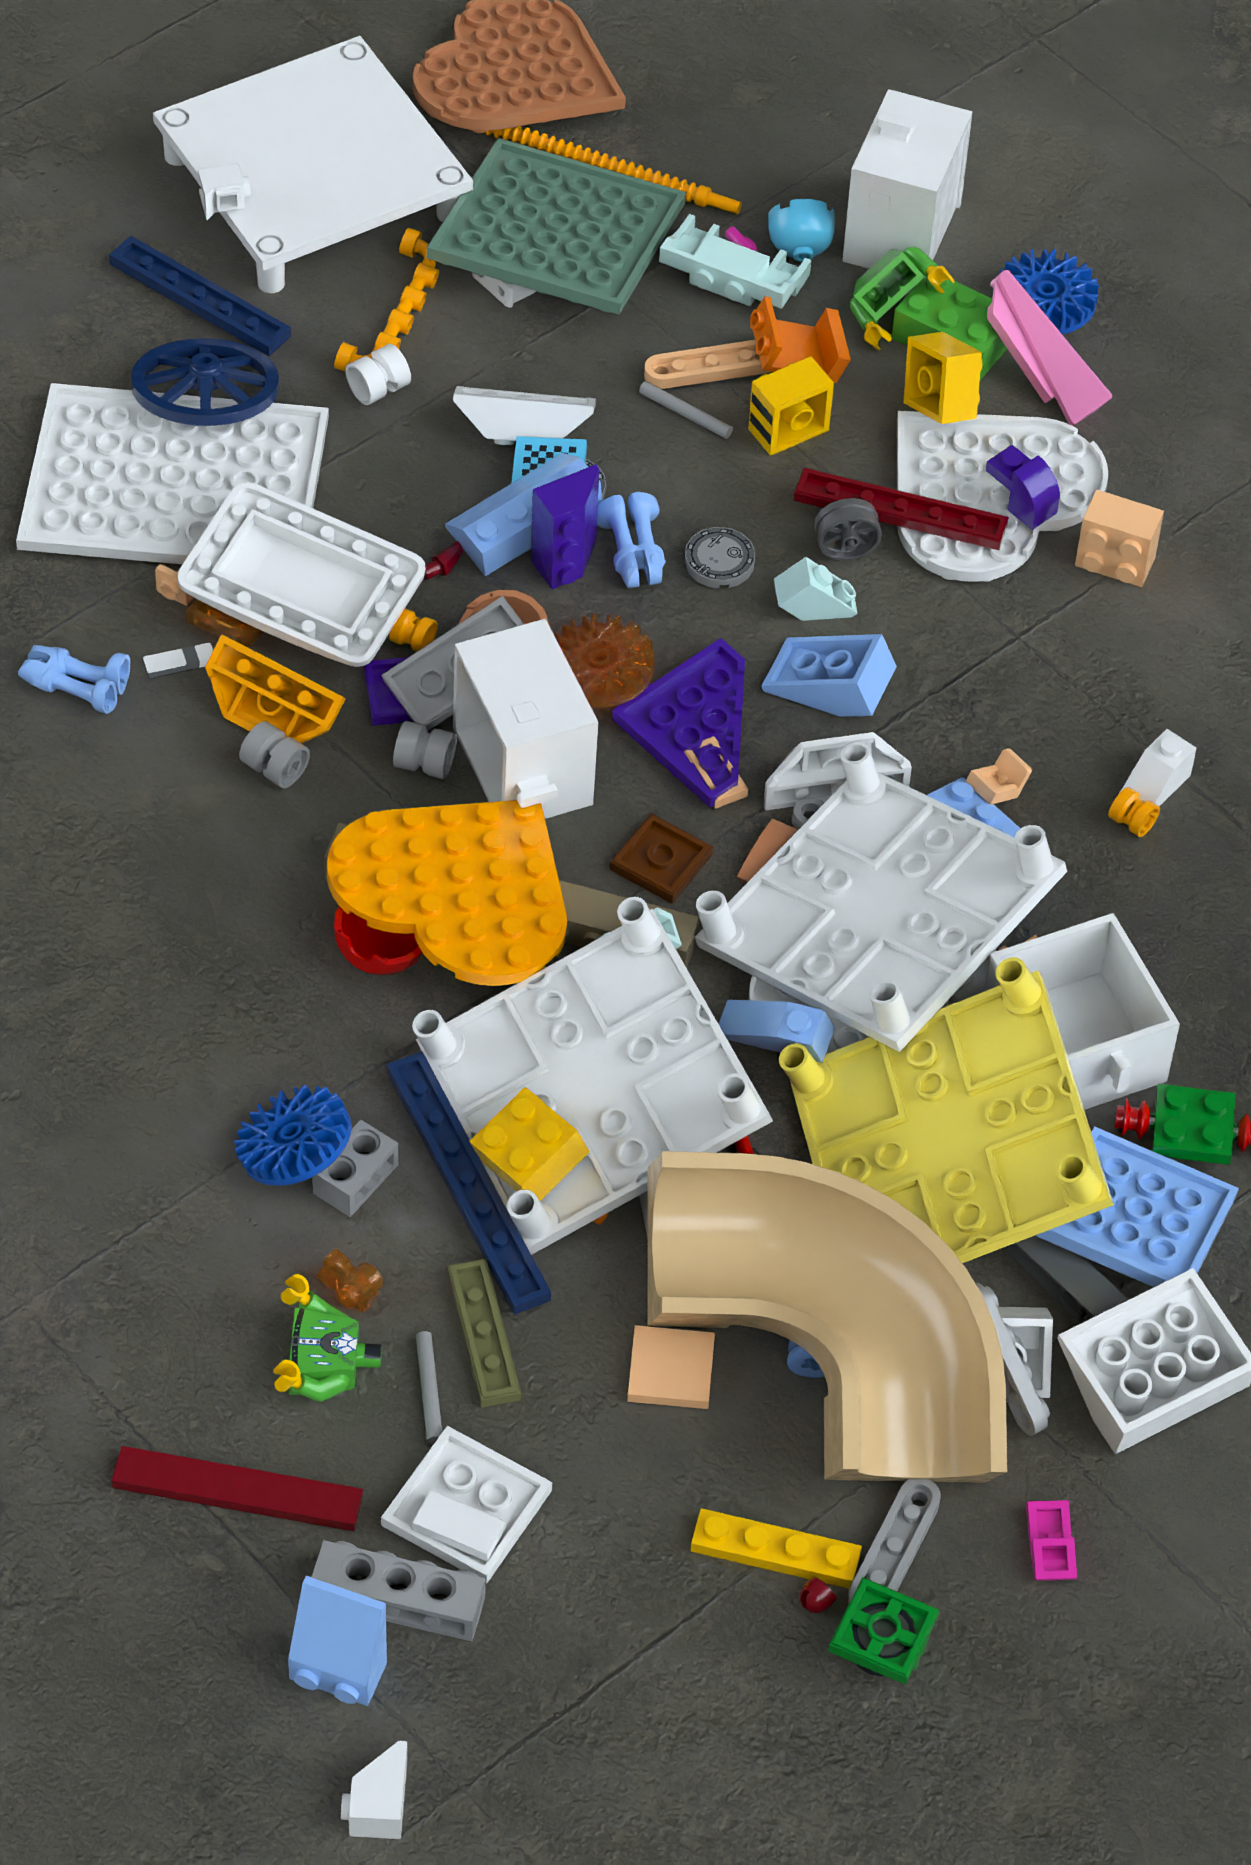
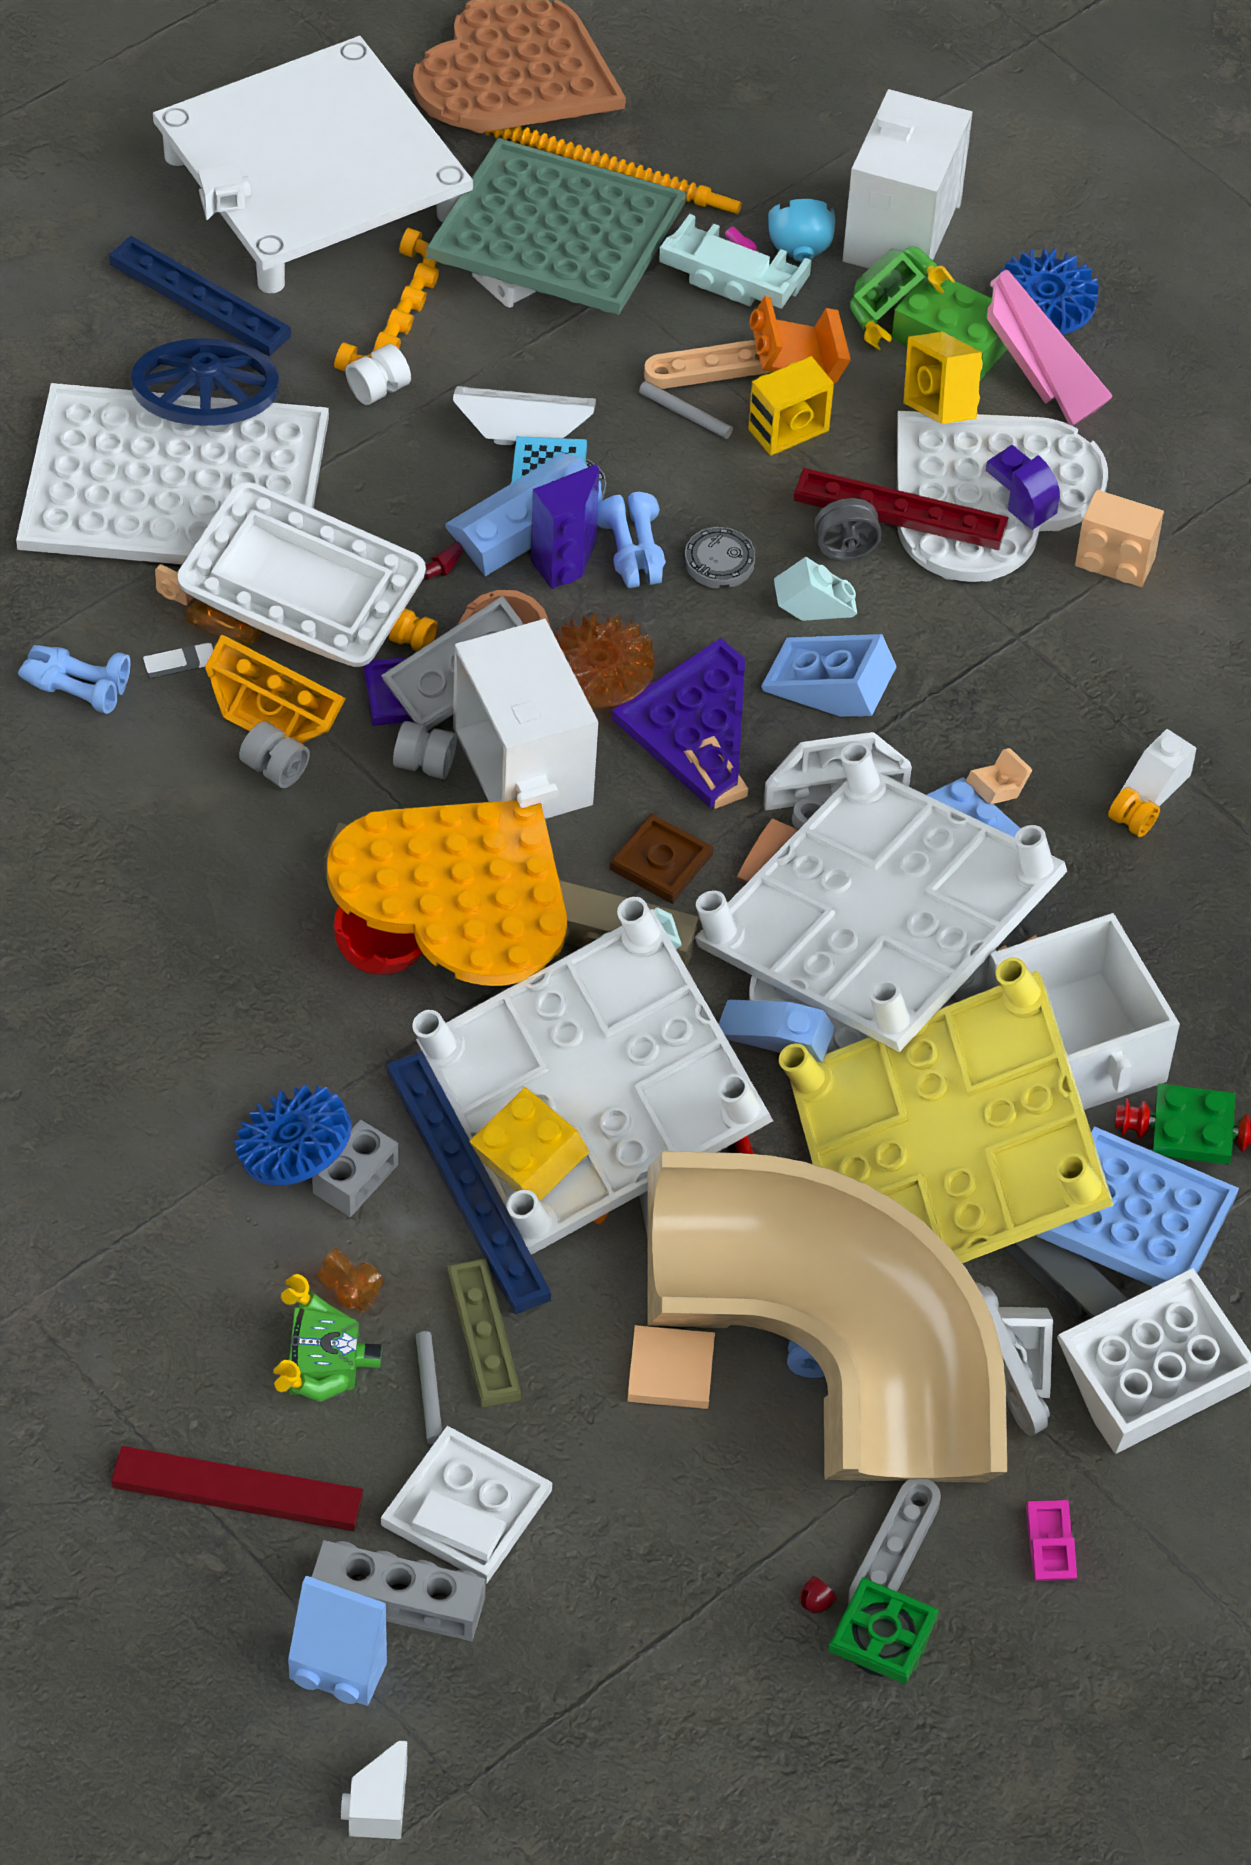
yellow plate [691,1508,862,1589] -> none

